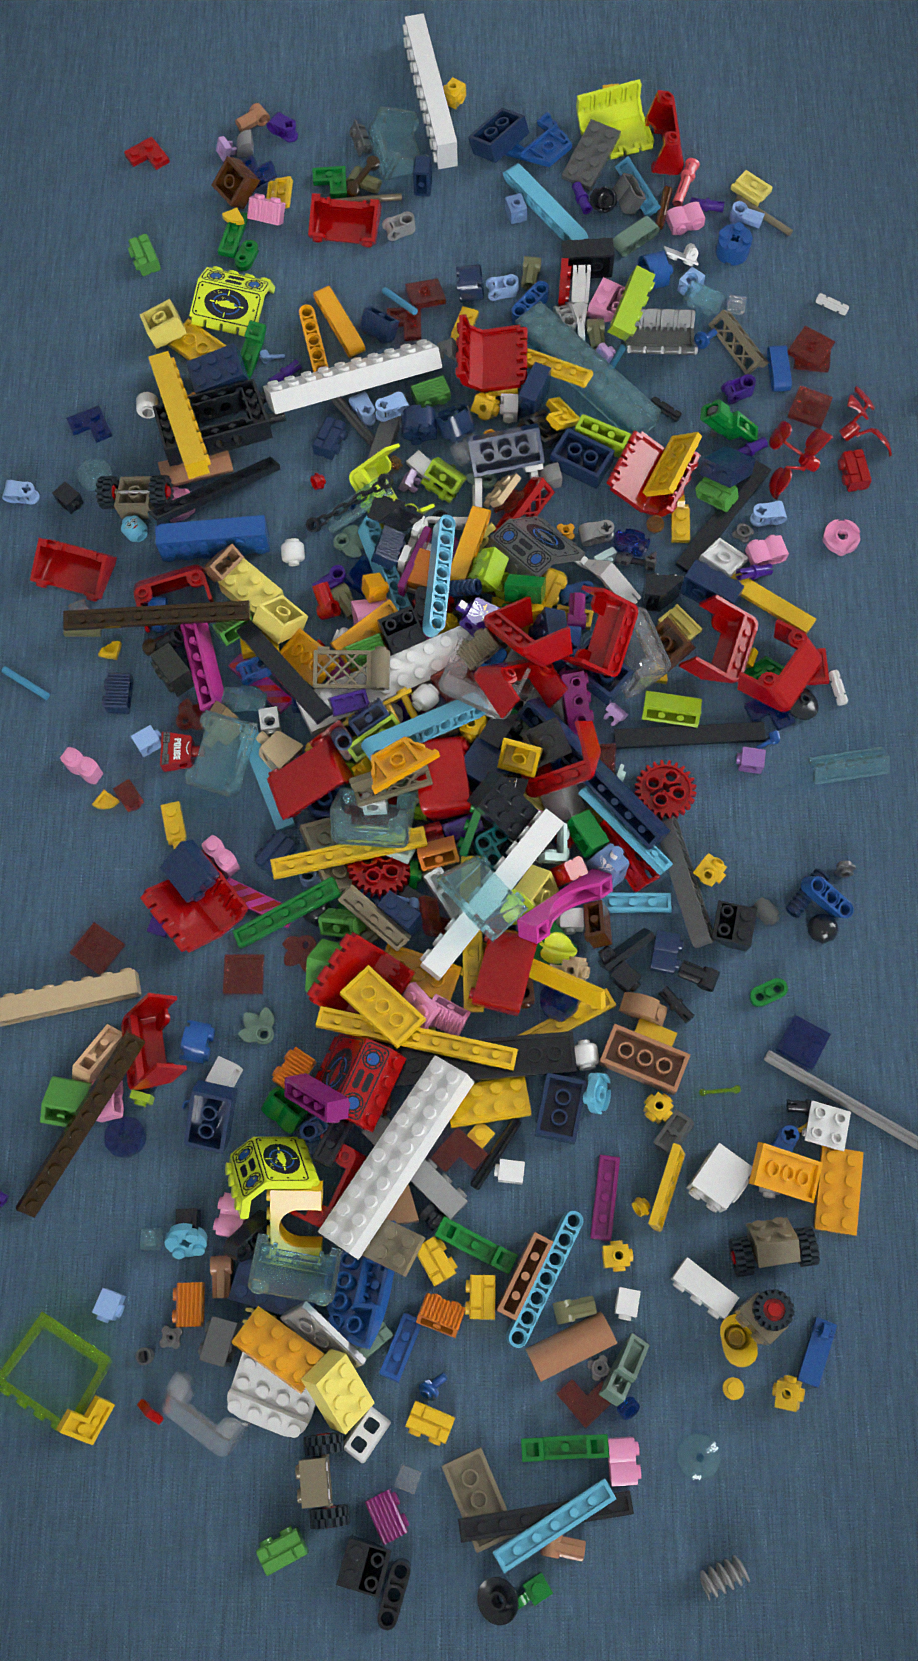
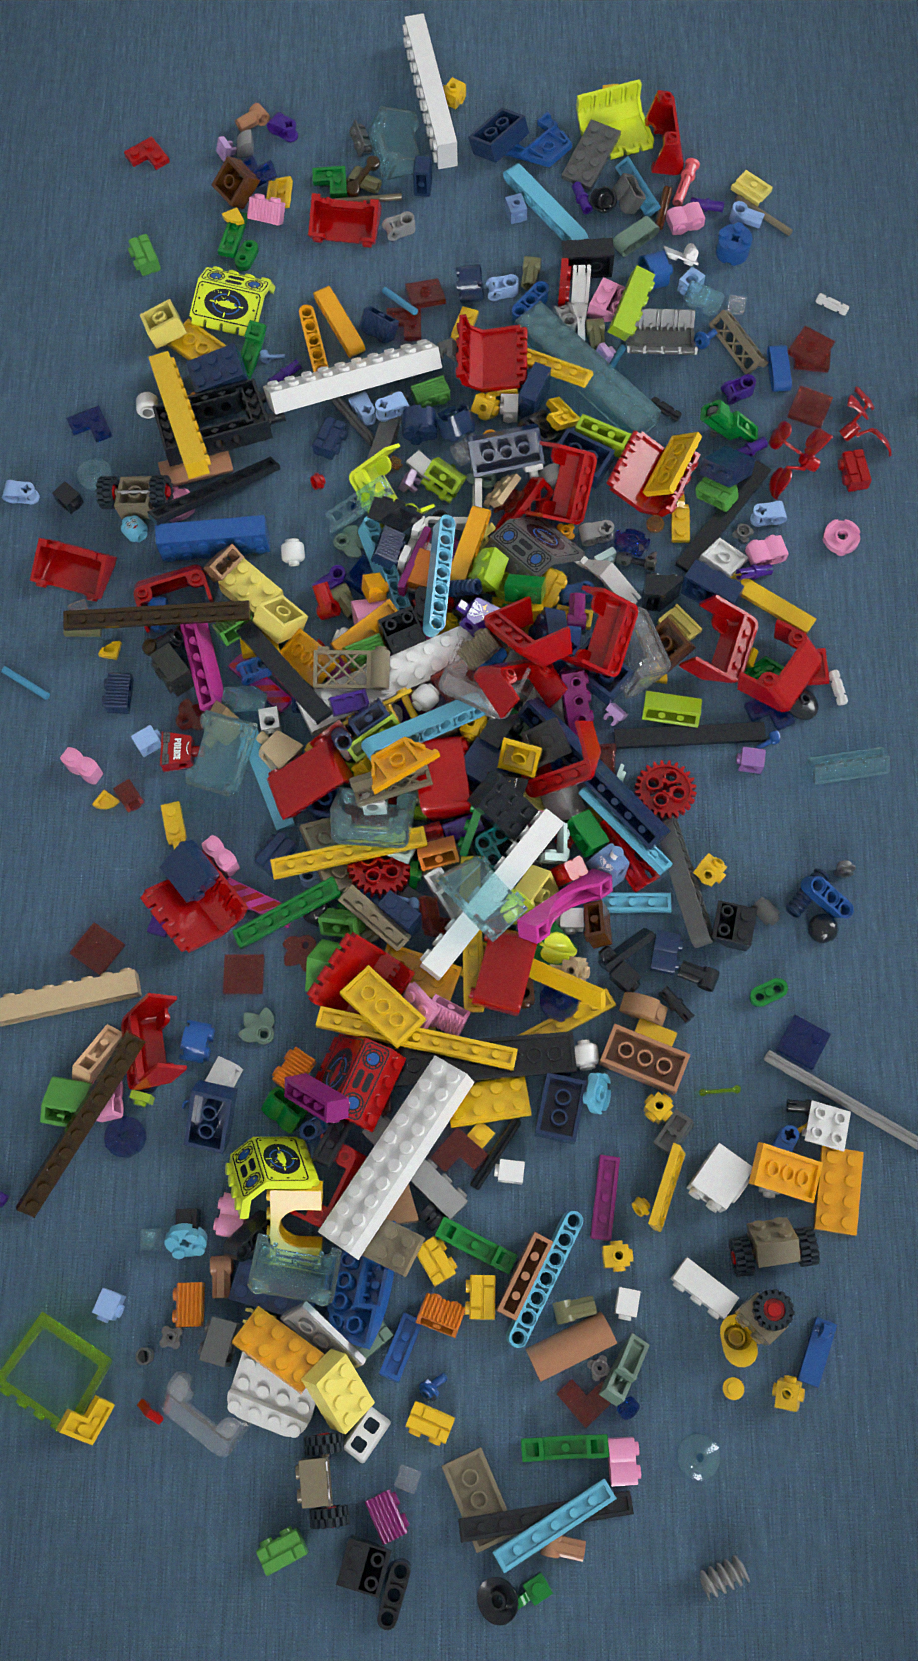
black piece [306,474,394,532] -> none
none -> red windscreen [524,441,597,525]

